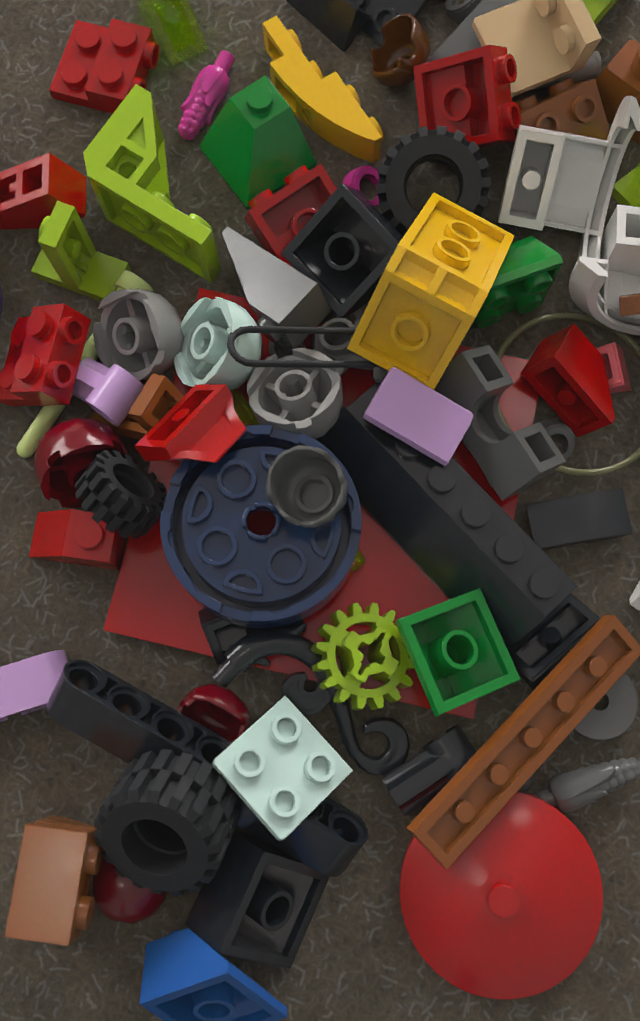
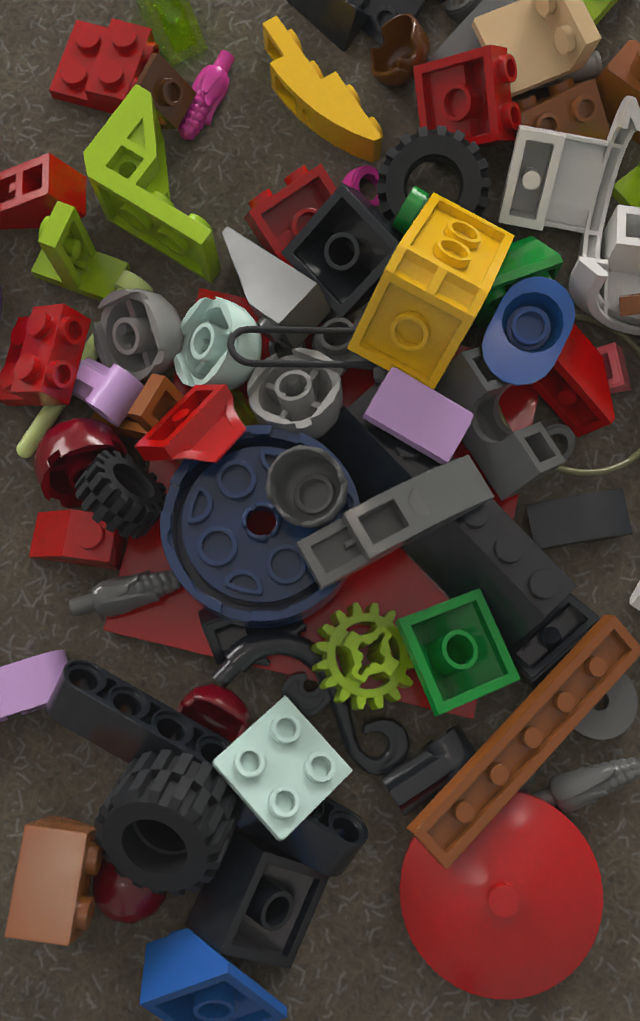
green slope [199,75,316,210] -> none
none -> dark grey piece [69,570,182,617]
none -> reddish brown bracket [134,53,197,129]
none -> dark grey slope [296,455,494,591]
none -> green tile [391,186,430,235]
none -> blue piece [481,276,575,386]

